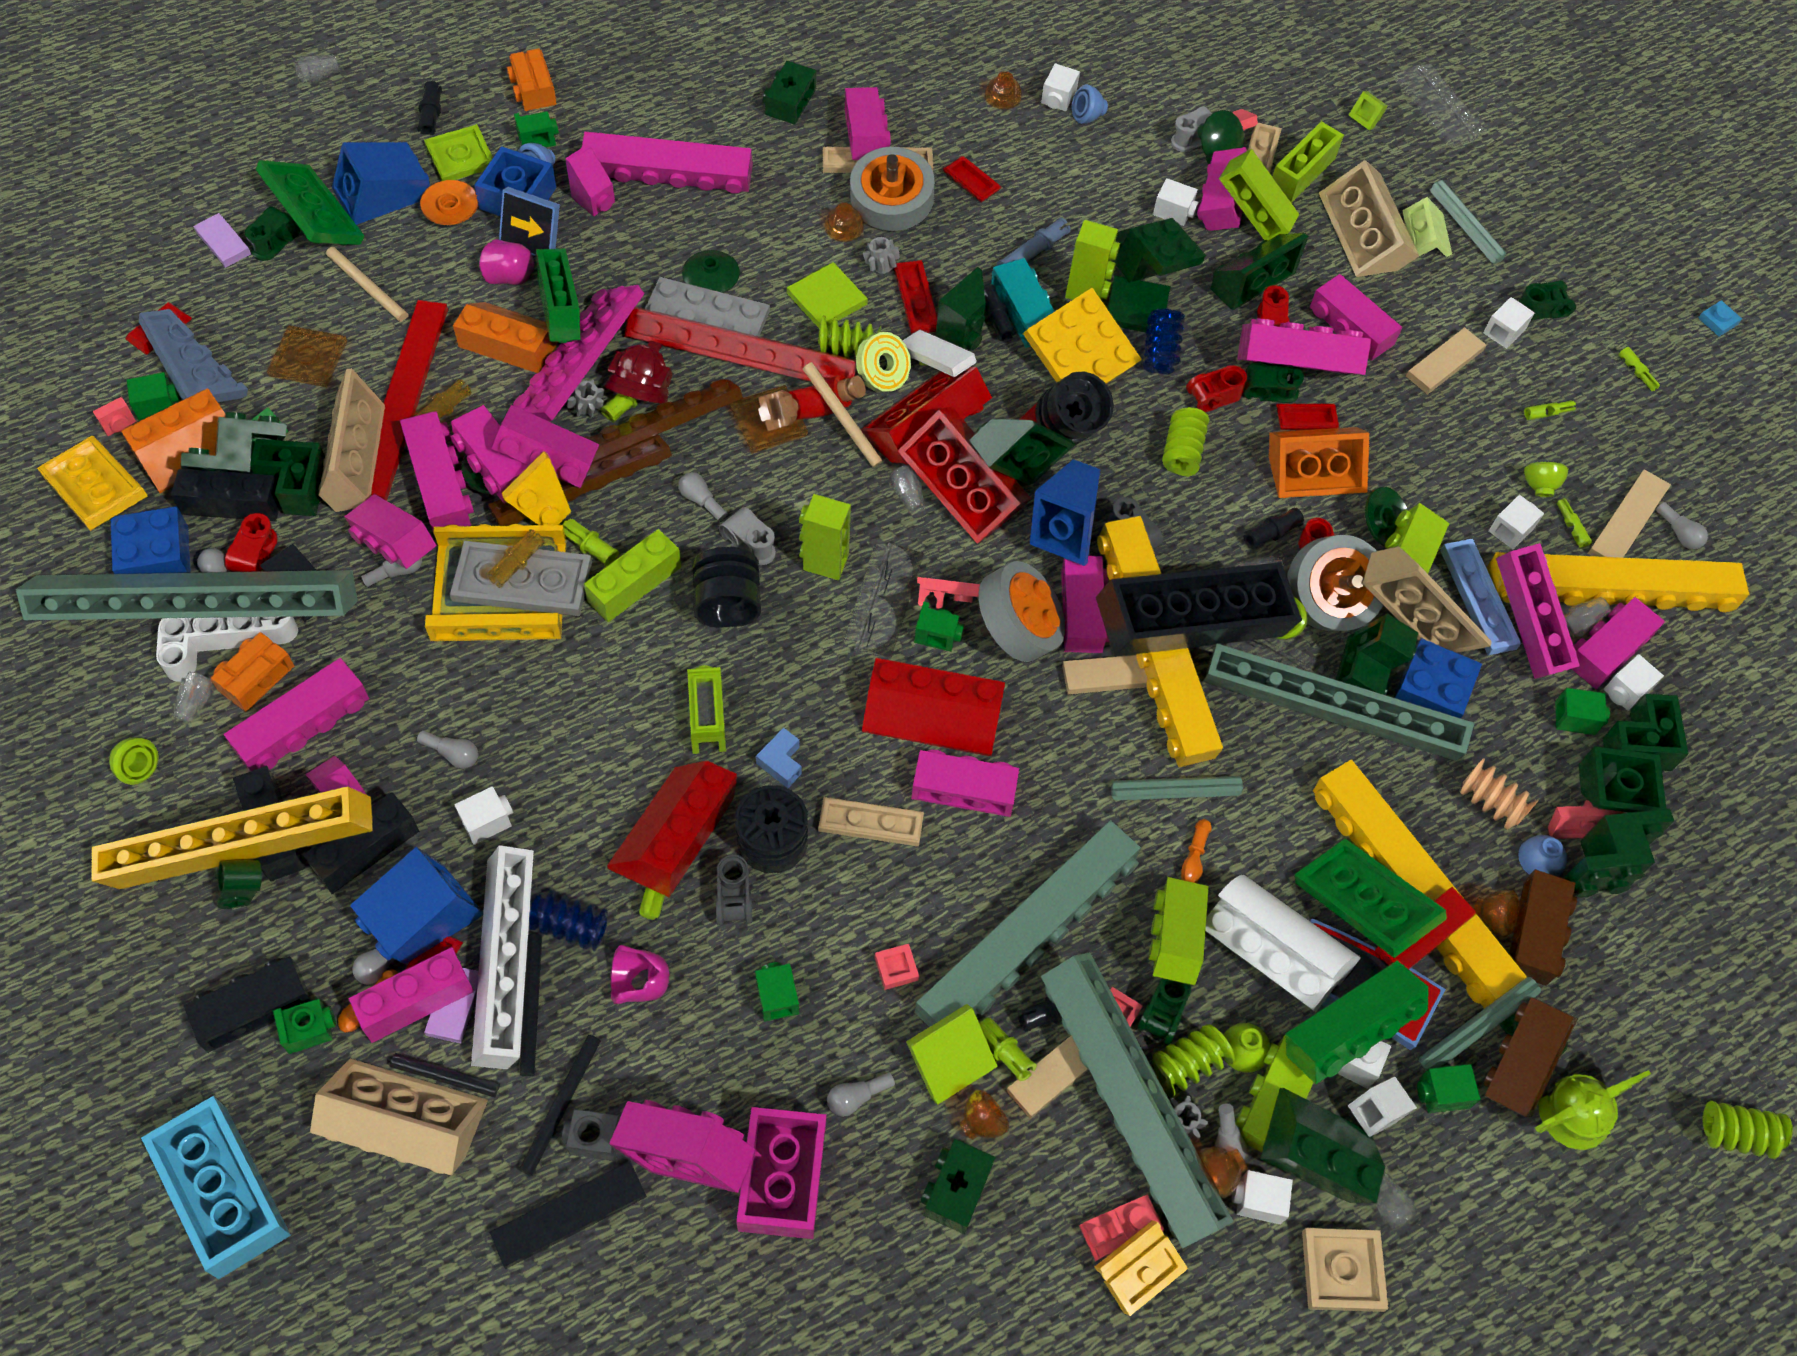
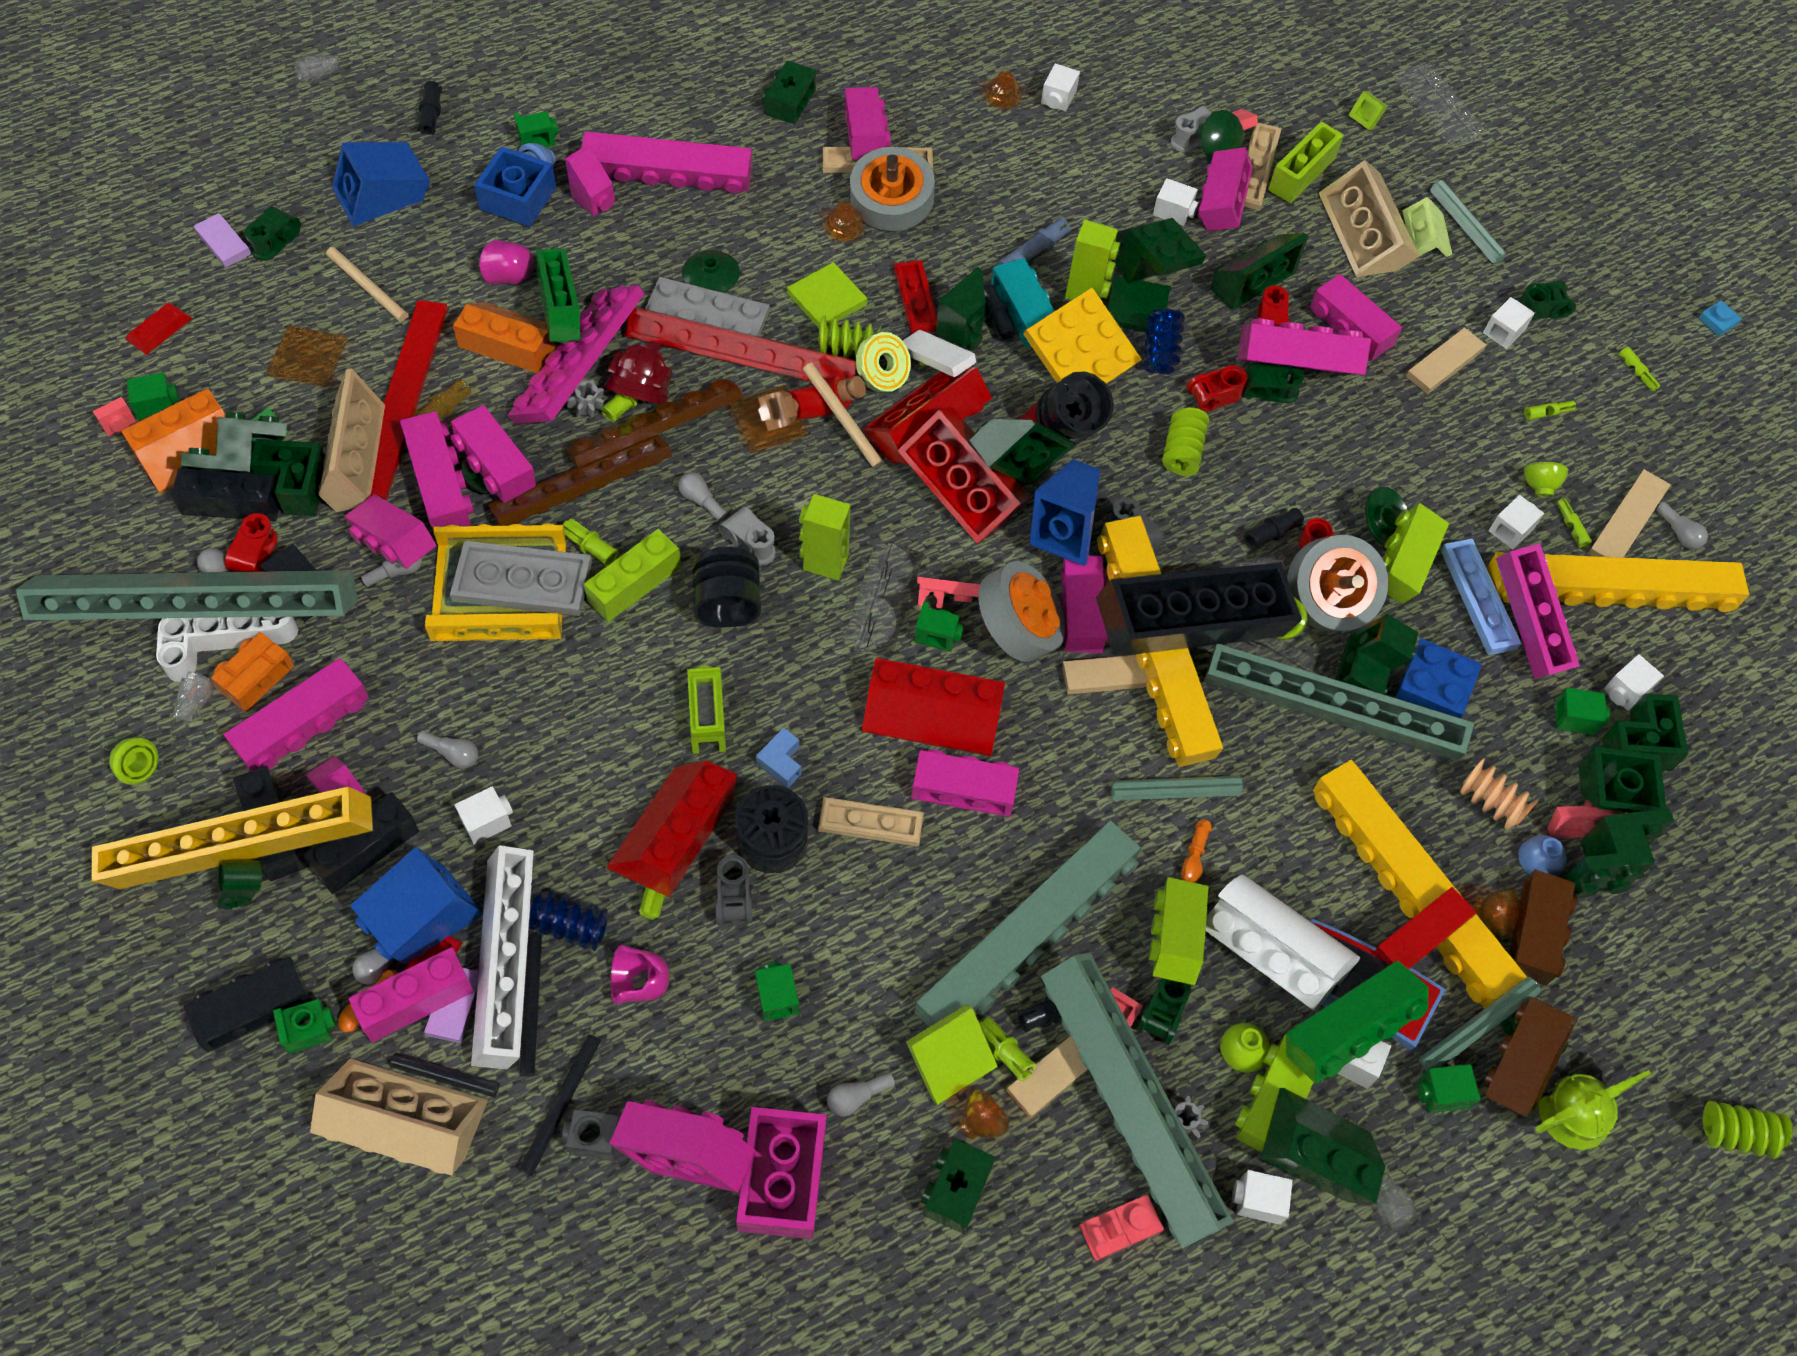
yellow tile [37,436,148,531] -> none
blue brick [111,506,191,574] -> none
sand blue wing [139,309,248,402] -> none
medium azure brick [141,1096,291,1279] -> none
green plate [255,160,365,245] -> none
orange dish [420,180,478,225] -> none
lime tile [424,124,493,181] -> none
clear yellow pin [486,529,545,588] -> none
black tile [489,1161,647,1269] -> none
dark pink brick [491,405,599,488] -> none
black tile [499,187,560,256] -> none
yellow wing [501,451,571,525] -> none
orange brick [506,48,557,111] -> none
light grey gear [863,237,900,273] -> none
coral plate [874,944,919,990] -> none
clear cone [890,465,926,513] -> none
red tile [943,156,1002,203] -> none
medium blue brick [1072,84,1108,124] -> none
yellow plate [1095,1220,1188,1316] -> none
lime piece [1152,1024,1235,1098] -> none
clear orange brick [1198,1146,1247,1199] -> none
light grey piece [1214,1103,1248,1166] -> none
lime brick [1219,149,1299,240] -> none
orange slope [1269,427,1370,498] -> none
red tile [1276,404,1340,430] -> none
green plate [1294,839,1447,958] -> none
tan plate [1302,1228,1388,1312] -> none
white brick [1348,1077,1417,1137] -> none
tan slope [1362,546,1492,653] -> none
clear cone [1563,597,1611,638] -> none
dark pink brick [1572,597,1665,690] -> none

